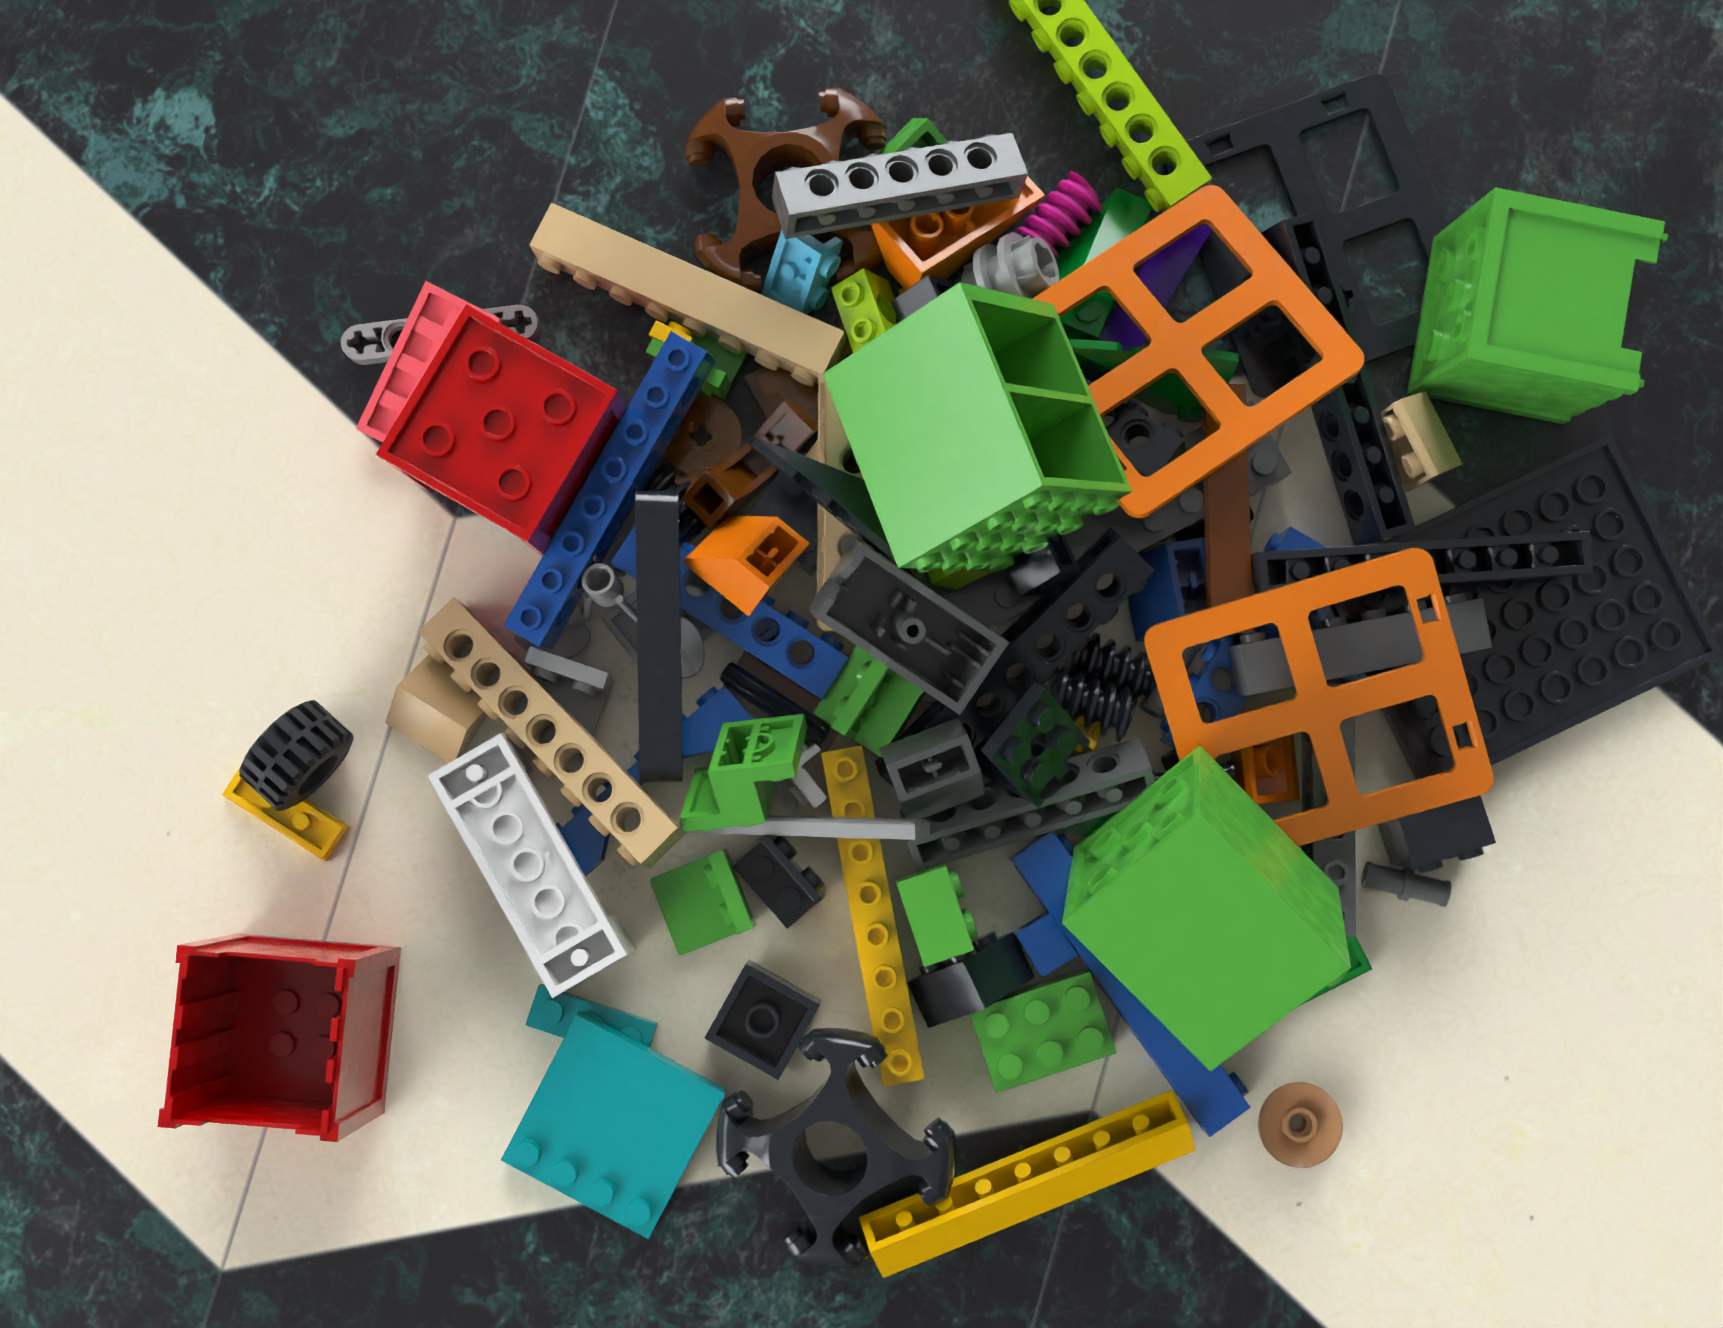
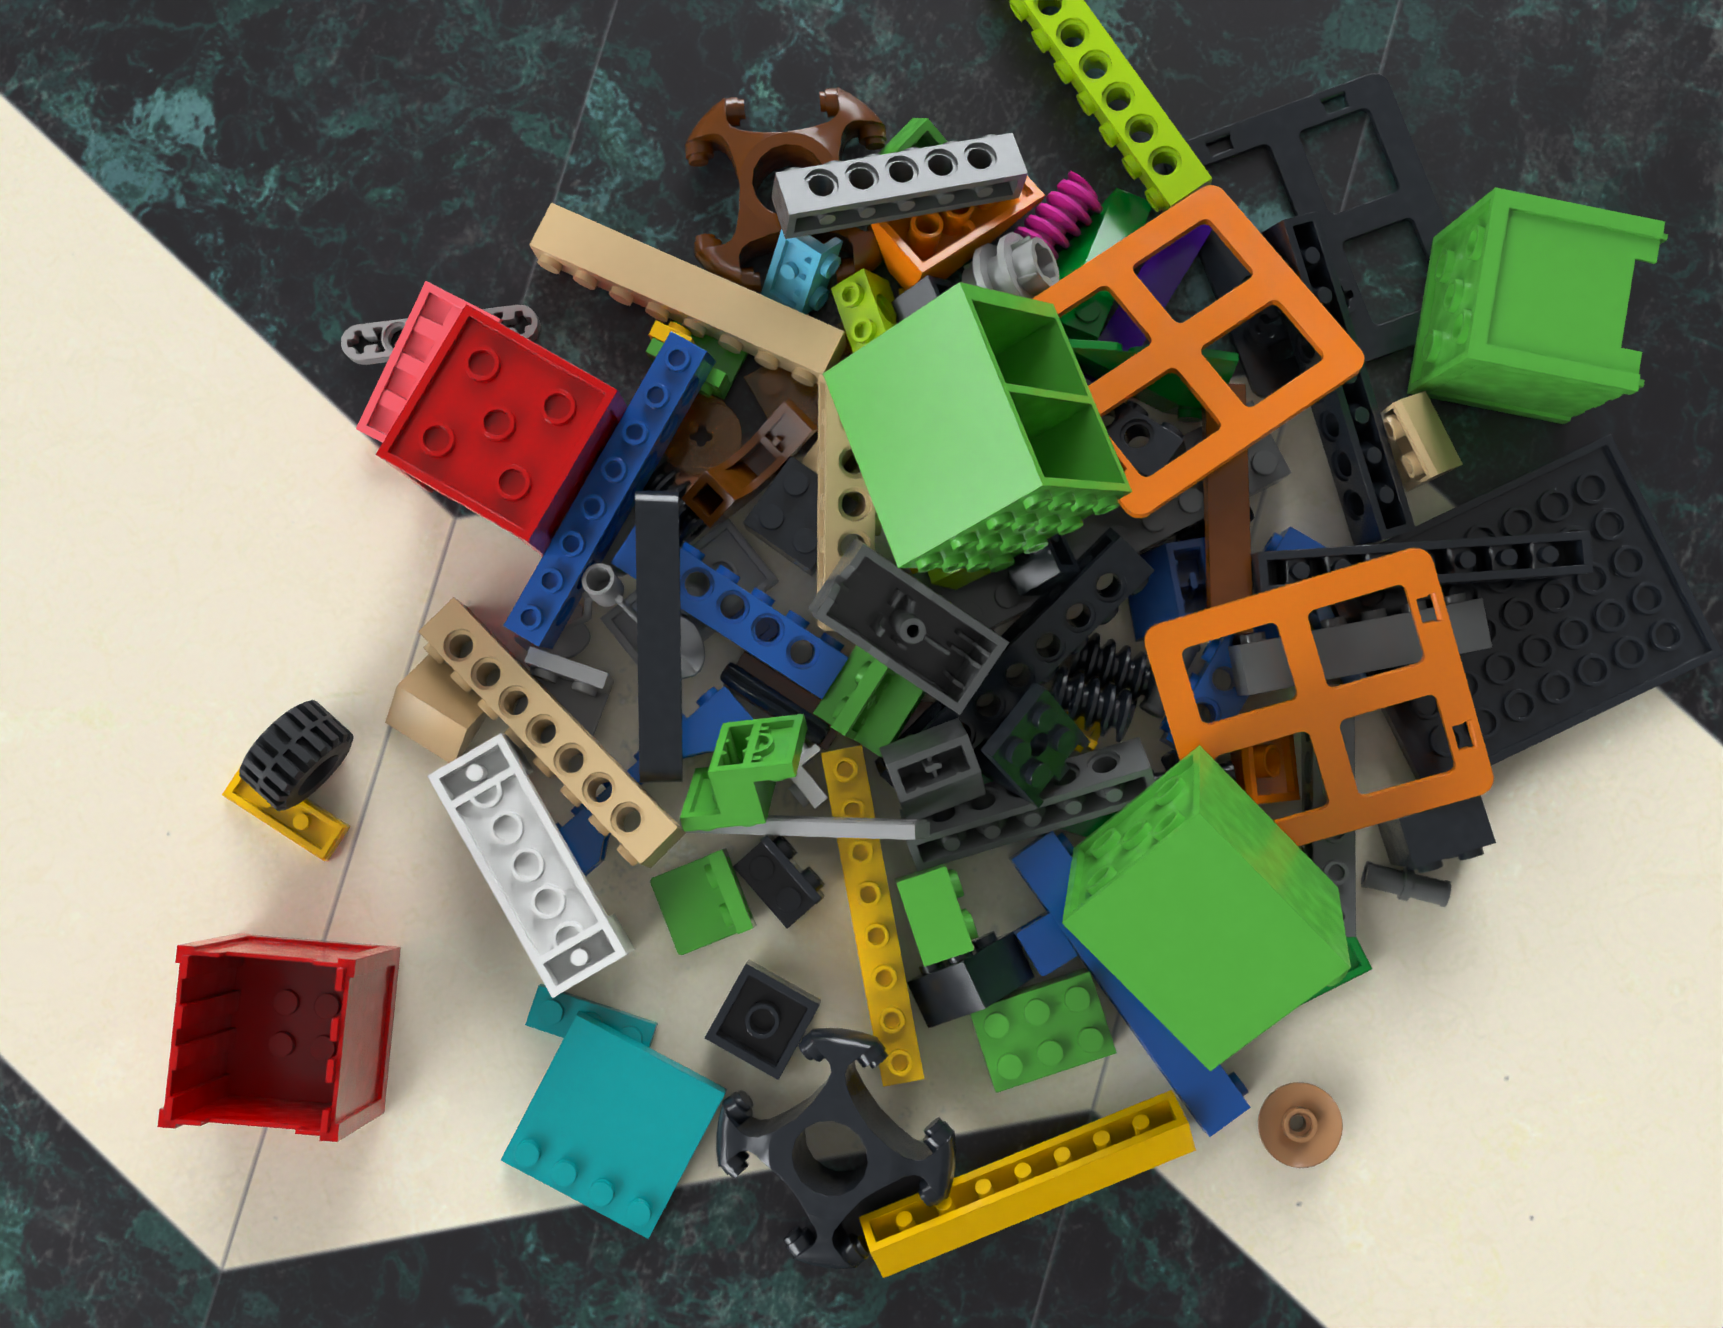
orange slope [683,515,810,616] -> none
black wedge [745,435,894,559] -> none

